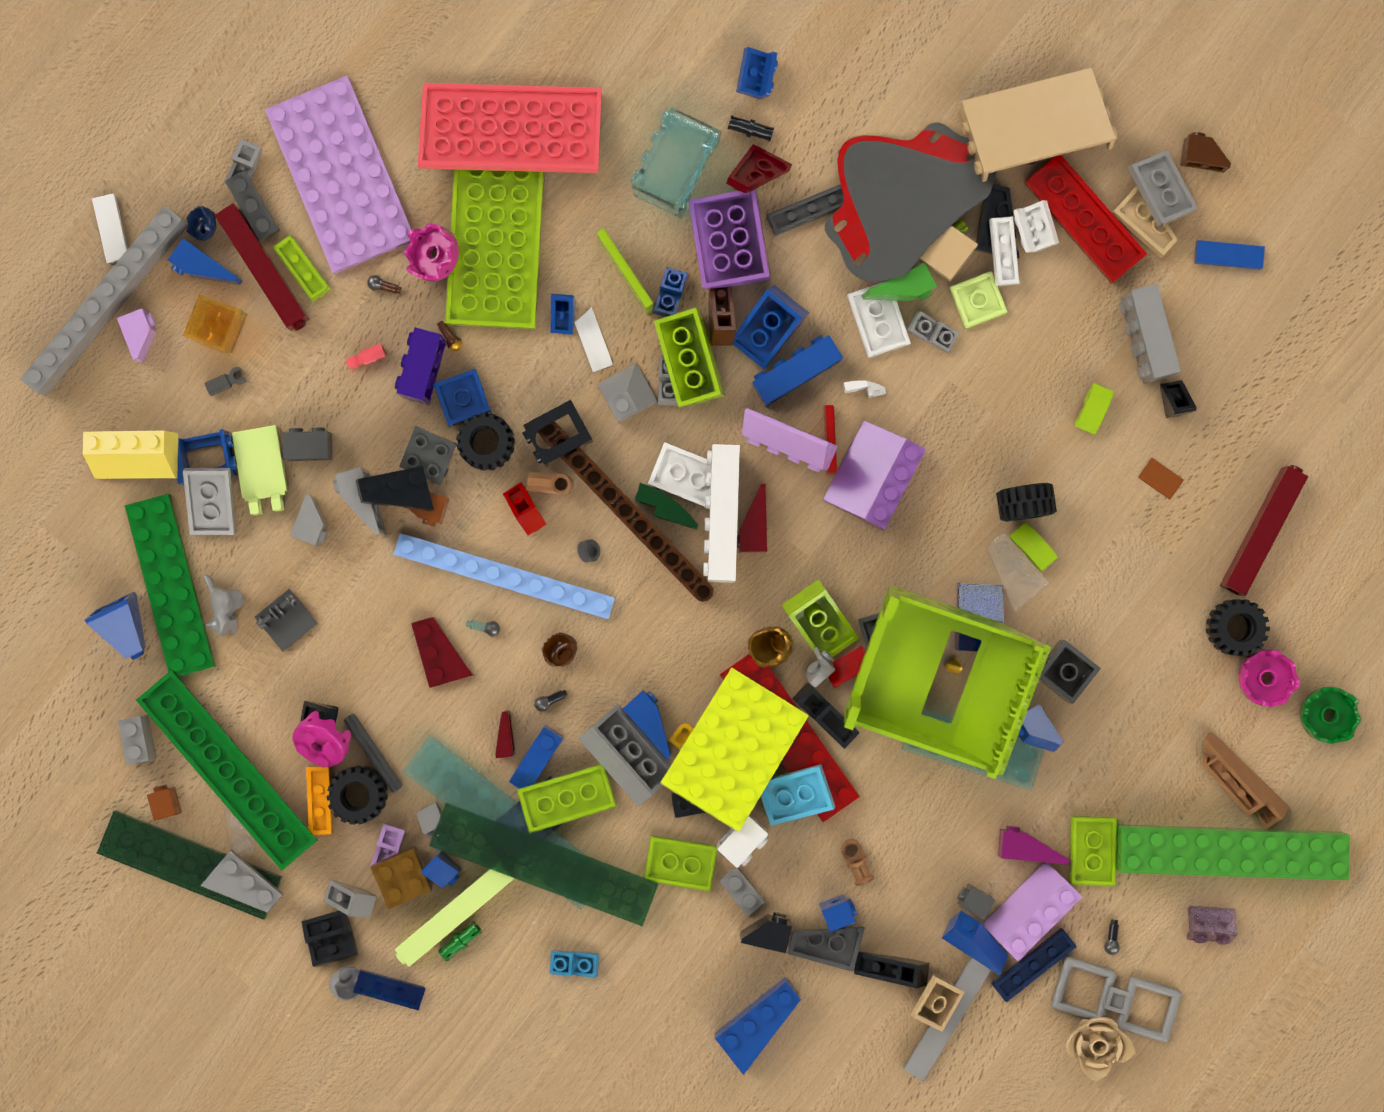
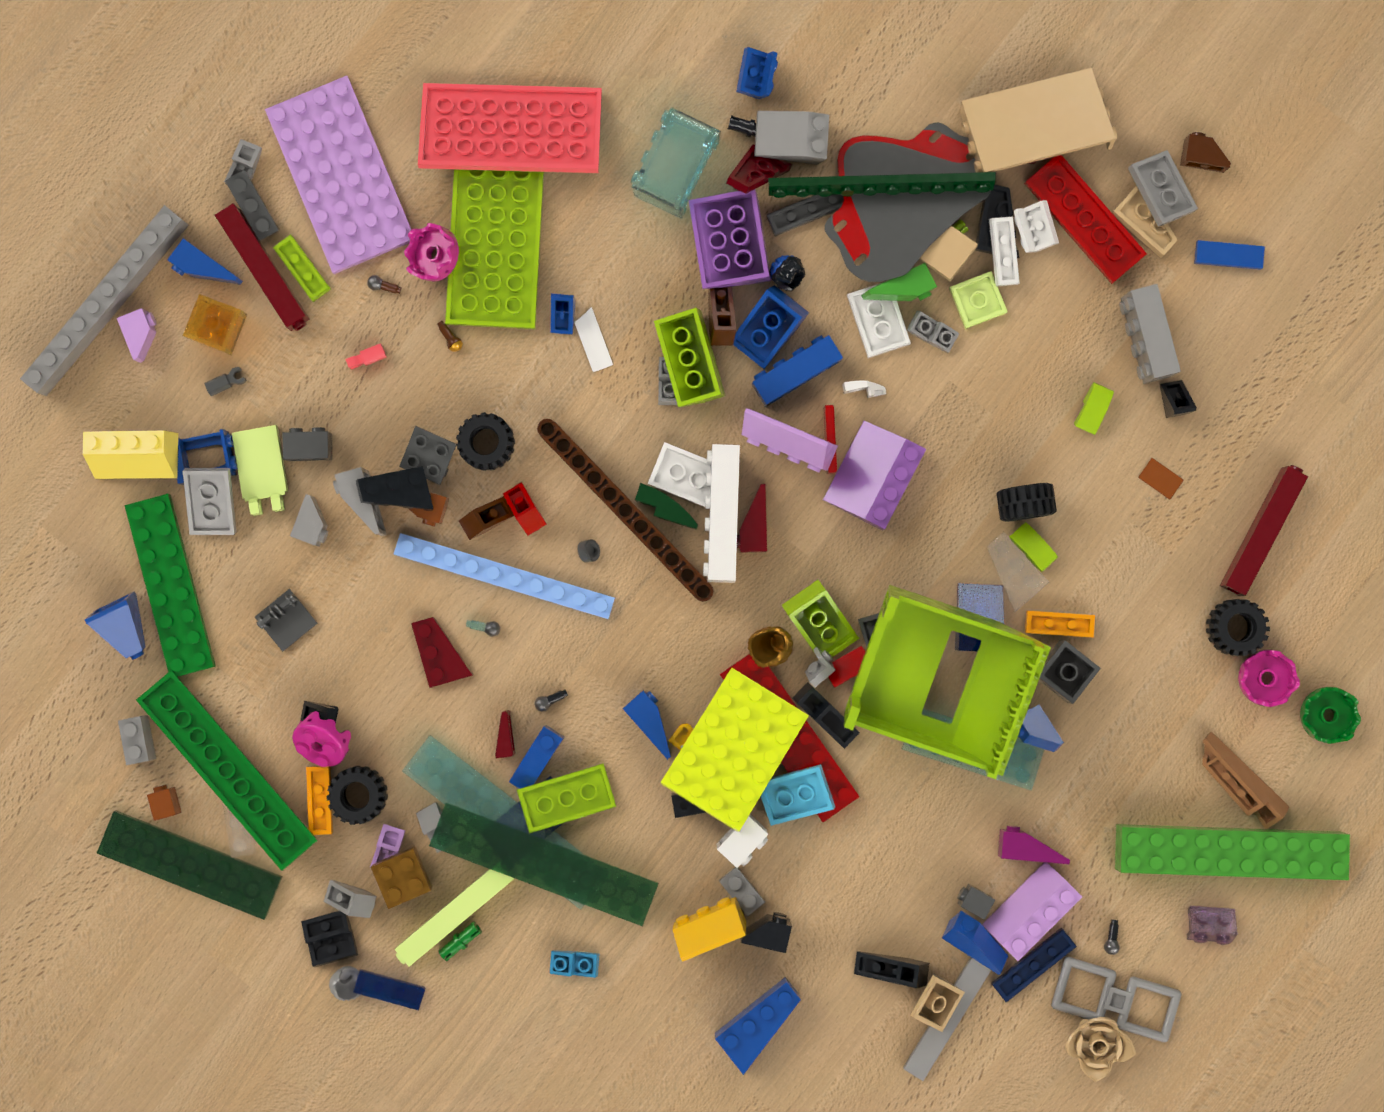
white tile [92,193,128,265] -> none
dark blue hair [186,206,217,241] -> none
light grey wing [201,850,284,912] -> none
light grey animal [204,574,244,636] -> none
dark grey axle [344,714,402,793] -> none
dark purple brick [395,327,447,405] -> none
blue slope [421,850,461,888] -> none
blue plate [433,369,491,427] -> none
black panel [522,400,593,467] -> none
medium nougat piece [527,472,574,495] -> none
reddish brown hair [542,632,577,667] -> none
light grey slope [579,704,671,806] -> none
lime tile [596,228,654,315] -> none
light grey slope [597,363,658,424] -> none
lime tile [644,835,717,891] -> none
blue slope [653,267,688,317] -> none
dark grey wing [787,927,865,972] -> none
blue brick [819,894,858,932] -> none
medium nougat connector [841,839,874,886] -> none
yellow rock [945,657,963,673] -> none
lime tile [1069,816,1117,886] -> none
none -> reddish brown slope [459,496,514,540]
none -> yellow slope [672,897,747,962]
none -> light grey slope [754,111,829,165]
none -> dark green plate [768,172,996,198]
none -> black piece [770,255,805,291]
none -> light orange plate [1025,611,1095,638]

